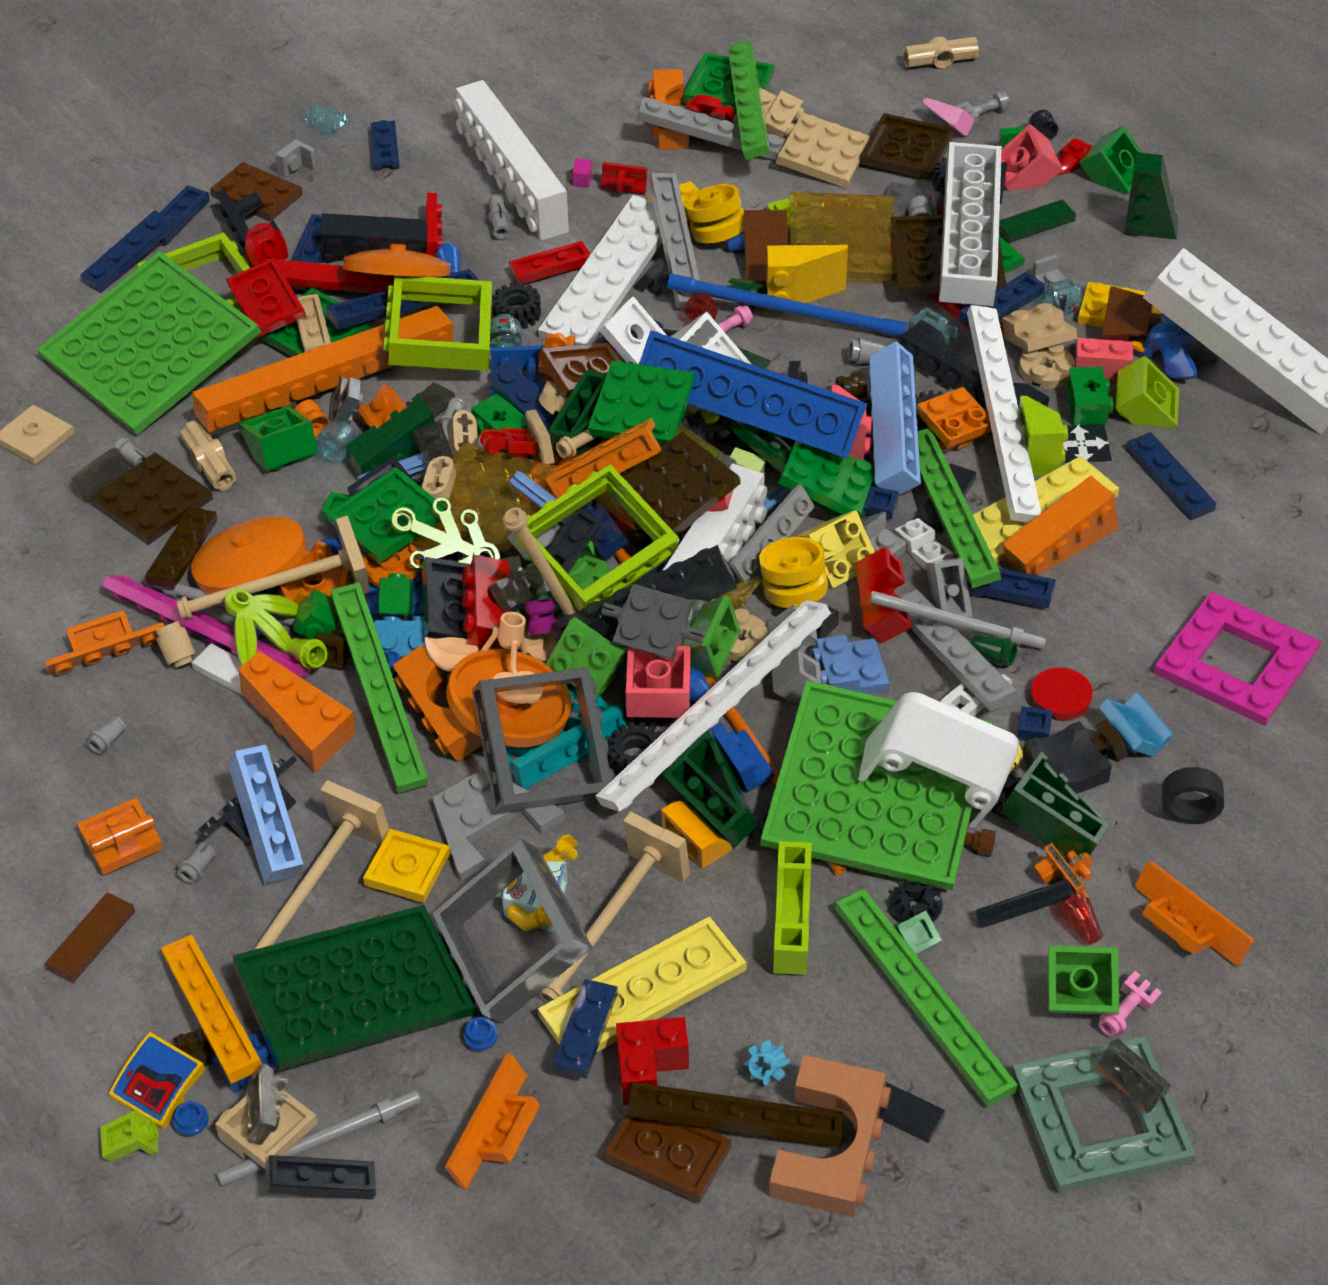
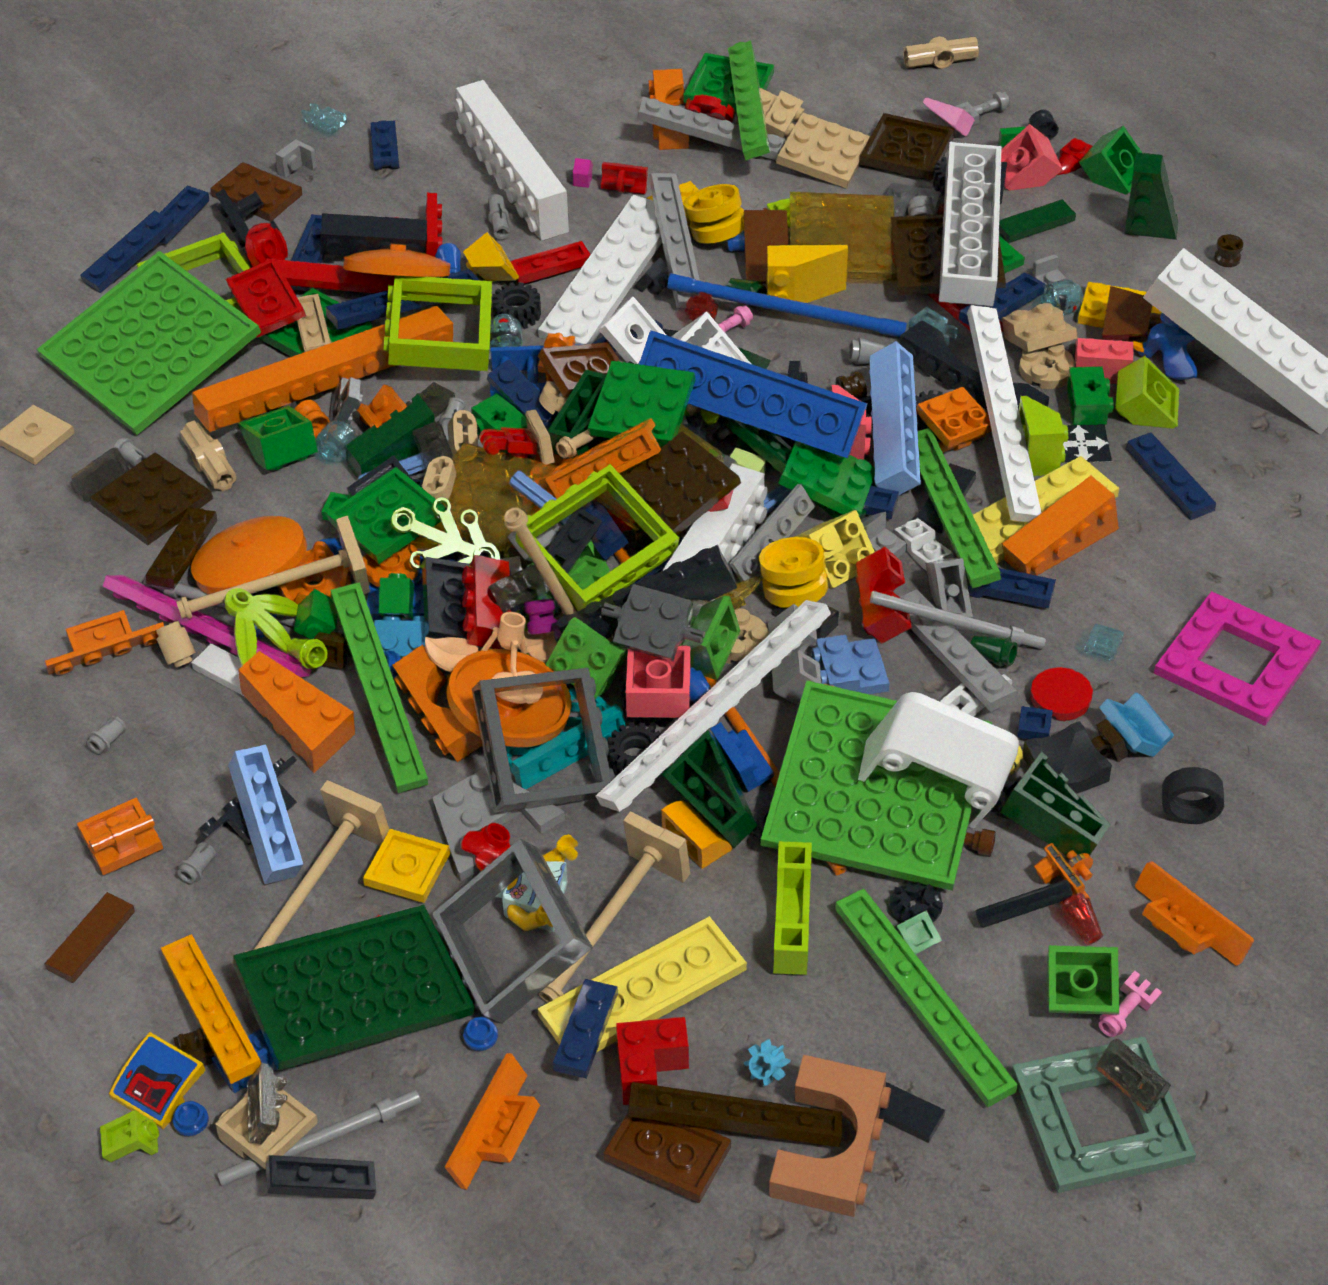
none -> red plate [461,823,511,871]
none -> yellow slope [463,232,519,281]
none -> clear light blue plate [1084,623,1124,661]
none -> dark brown wheel [1214,234,1244,268]

